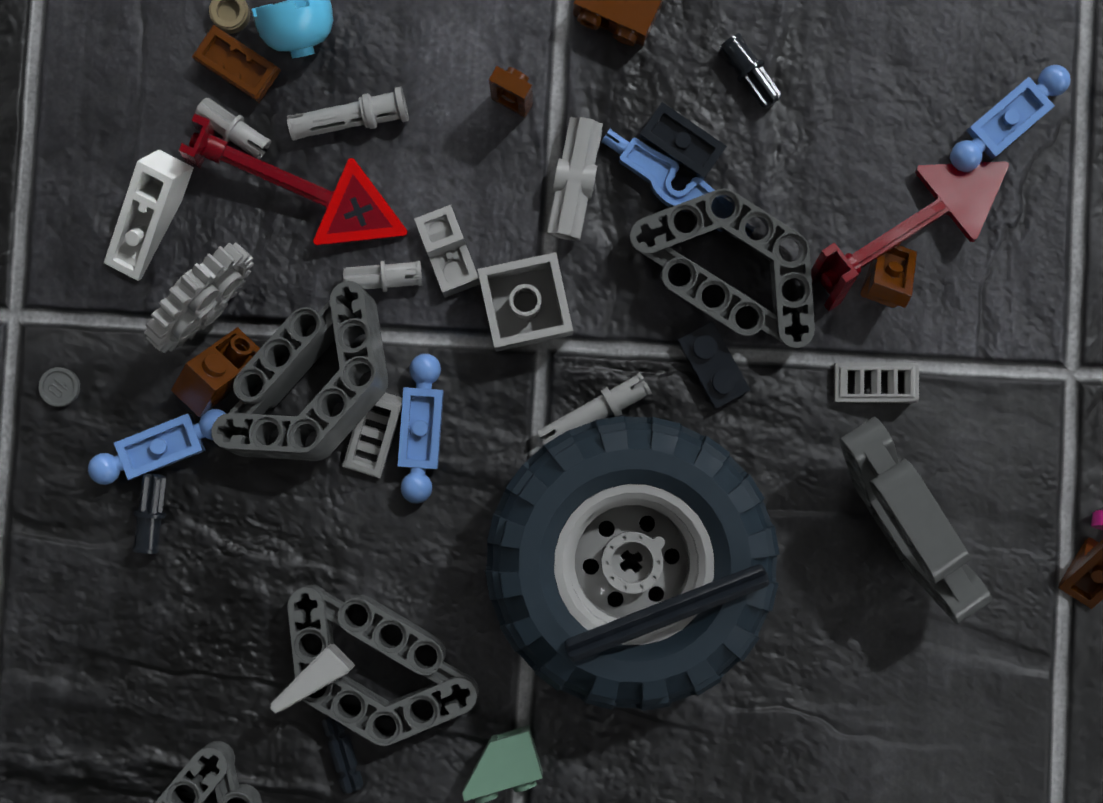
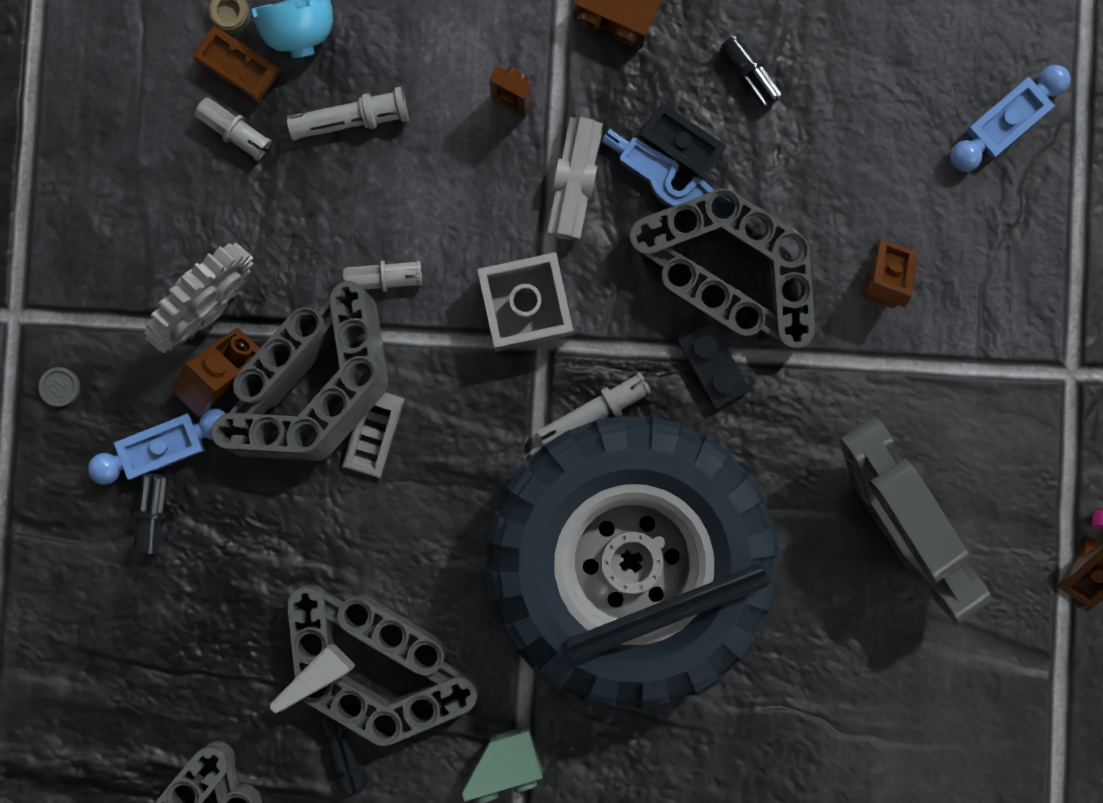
white slope [104,150,194,281] -> none
dark red piece [178,114,408,246] -> none
medium blue plate [397,354,444,504] -> none
light grey slope [414,205,480,298] -> none
dark red piece [811,161,1009,311] -> none
light grey slope [834,362,919,403] -> none

